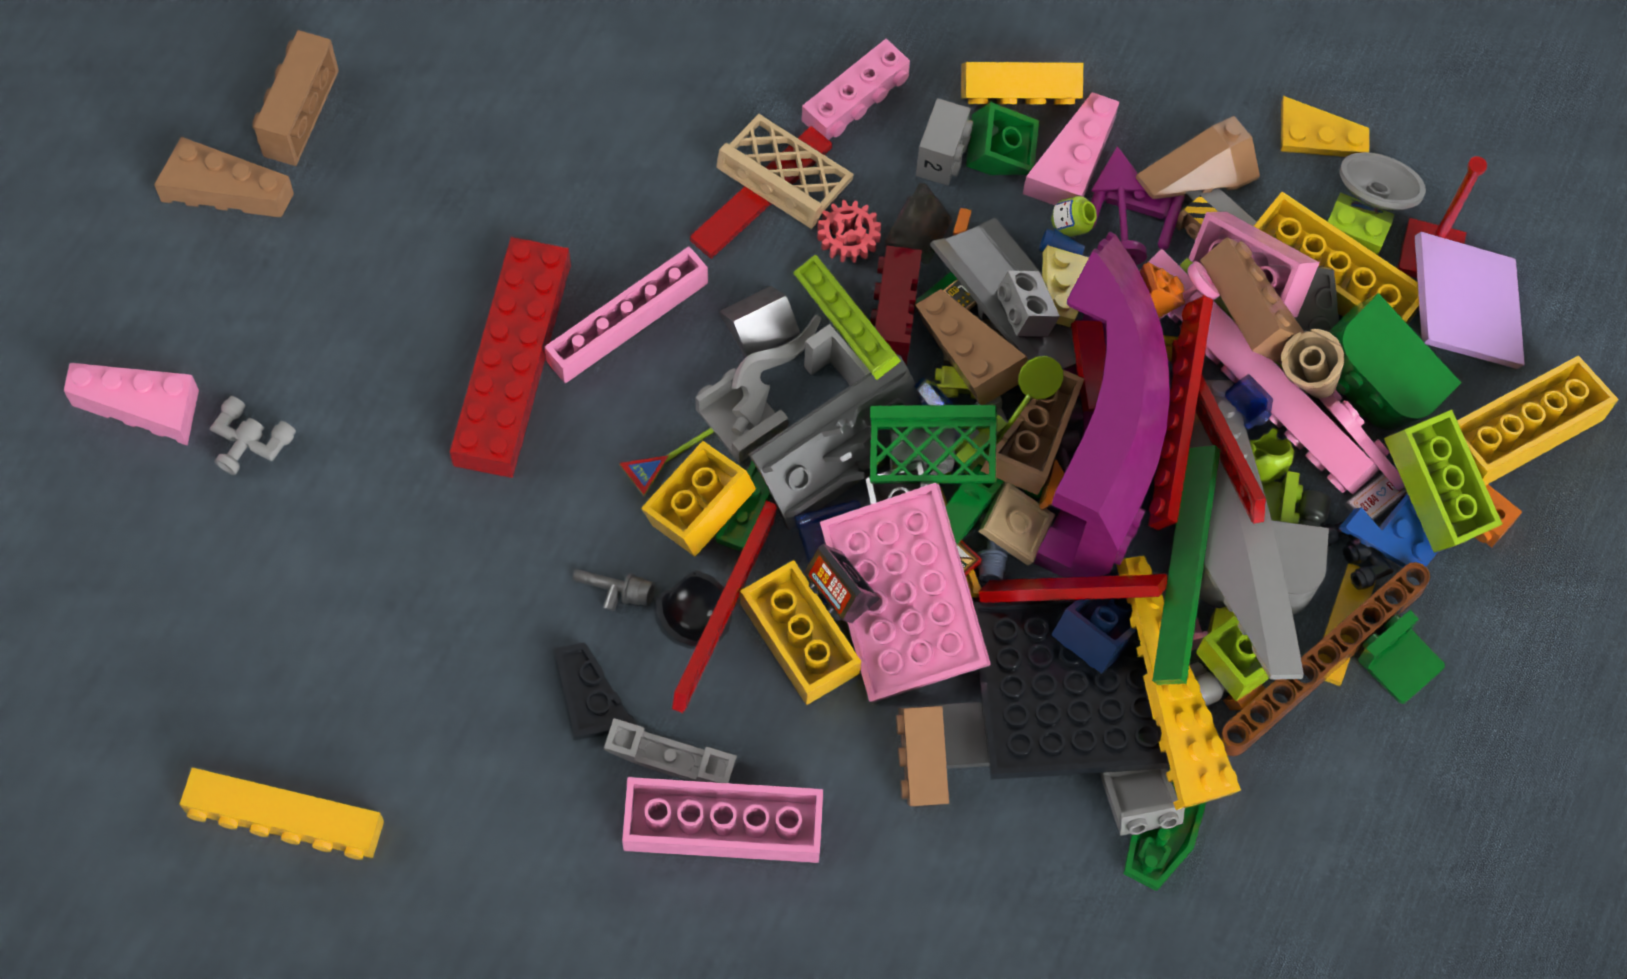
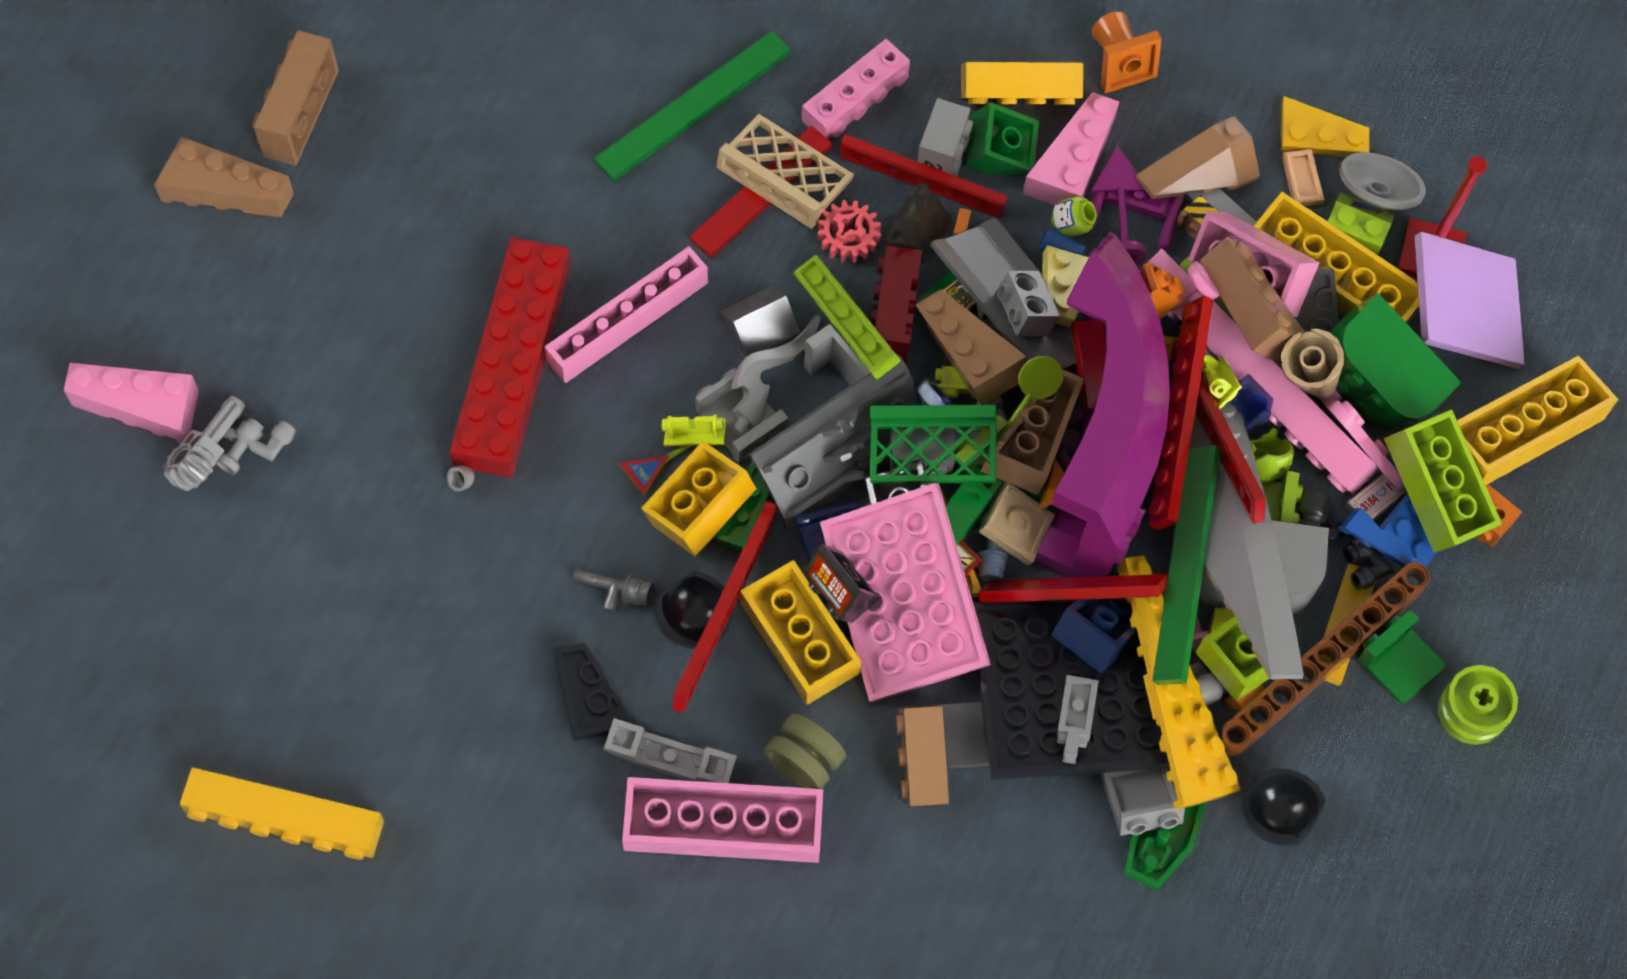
none -> light grey gear [163,400,242,492]
none -> light grey hinge [447,465,475,491]
none -> green tile [594,31,791,183]
none -> neon yellow hinge [662,414,727,446]
none -> olive wheel [763,713,846,789]
none -> red tile [840,134,1008,219]
none -> light grey hinge [1057,675,1099,764]
none -> orange plant [1091,12,1162,94]
none -> neon yellow hinge [1202,355,1242,409]
none -> black cylinder [1242,768,1326,846]
none -> light nougat tile [1282,149,1324,206]
none -> lime wheel [1437,665,1518,745]

